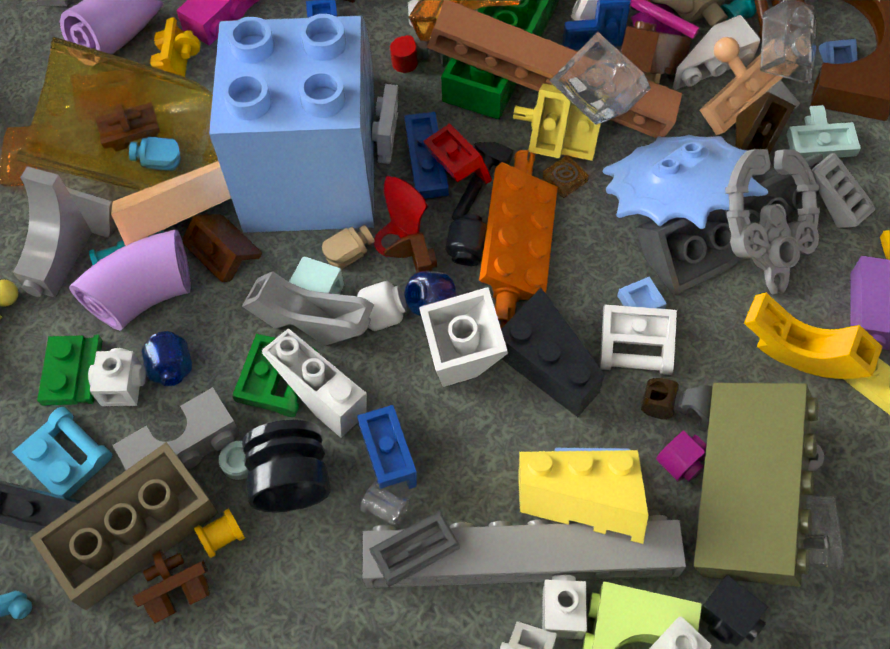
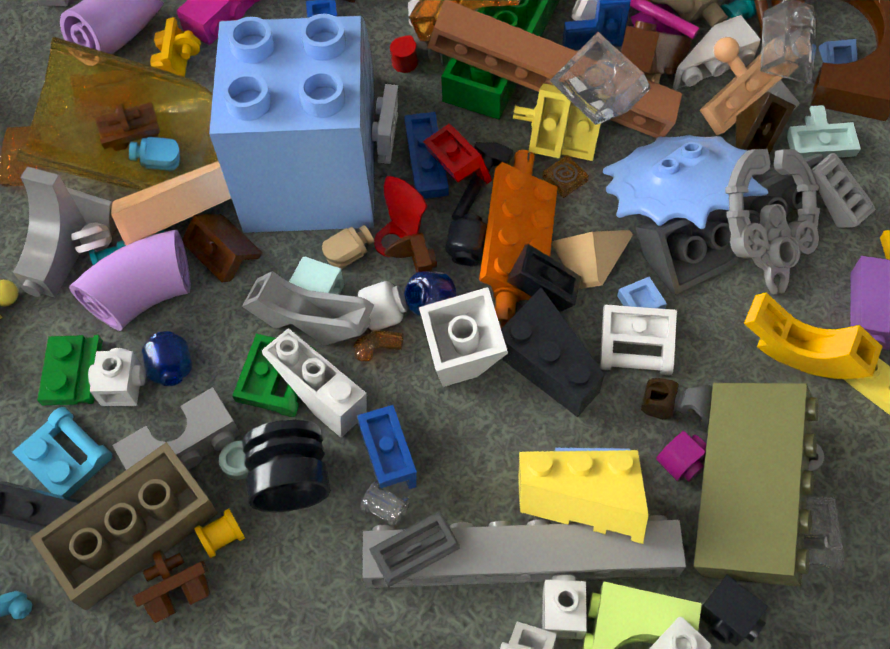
none -> white arm [71,222,112,253]
none -> clear orange arm [353,330,404,361]
none -> black slope [507,244,581,312]
none -> tan slope [552,230,633,289]

